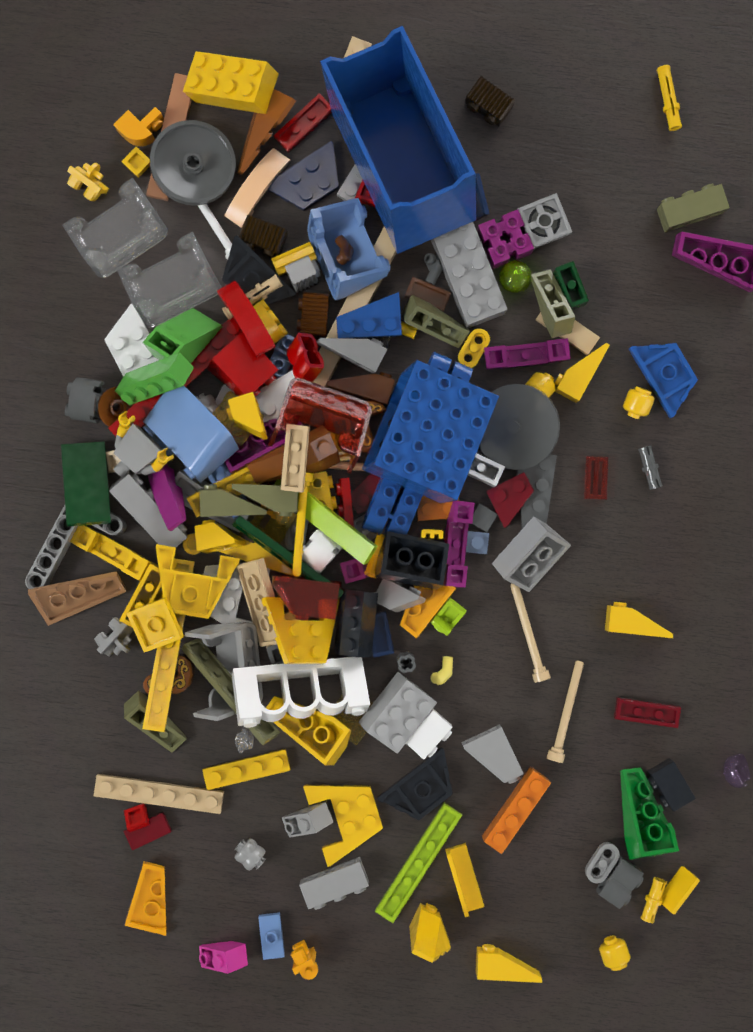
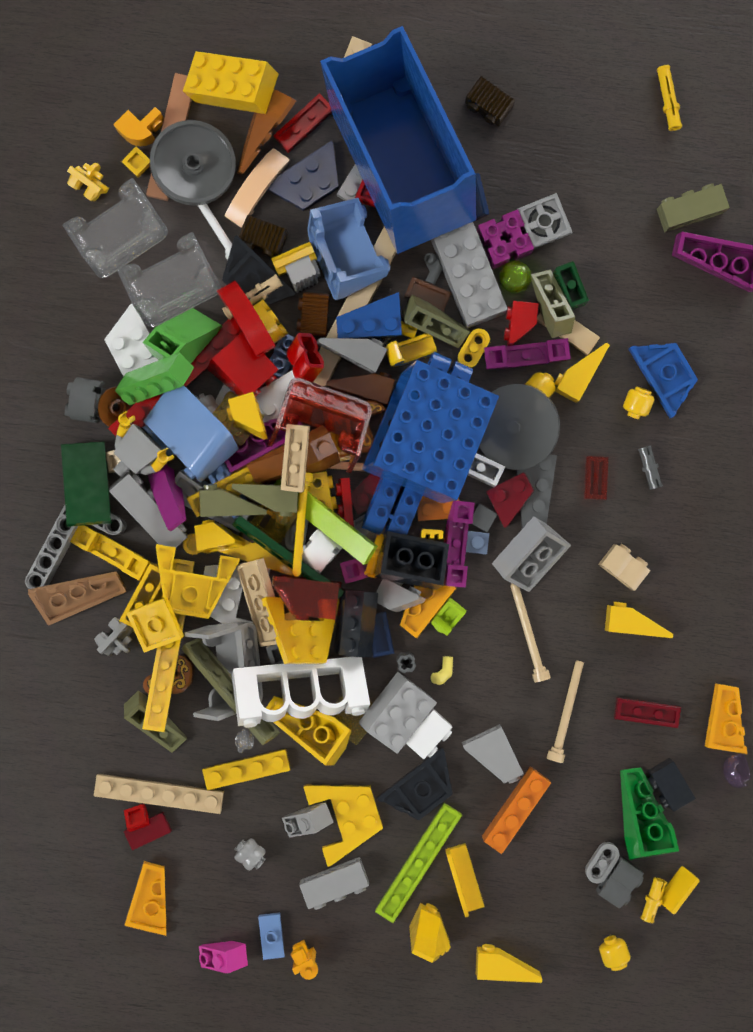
reddish brown arm [335,235,354,265] -> none
none -> yellow animal [385,333,437,367]
none -> red slope [504,301,539,346]
none -> tan brick [598,544,650,591]
none -> light orange wing [705,683,747,754]

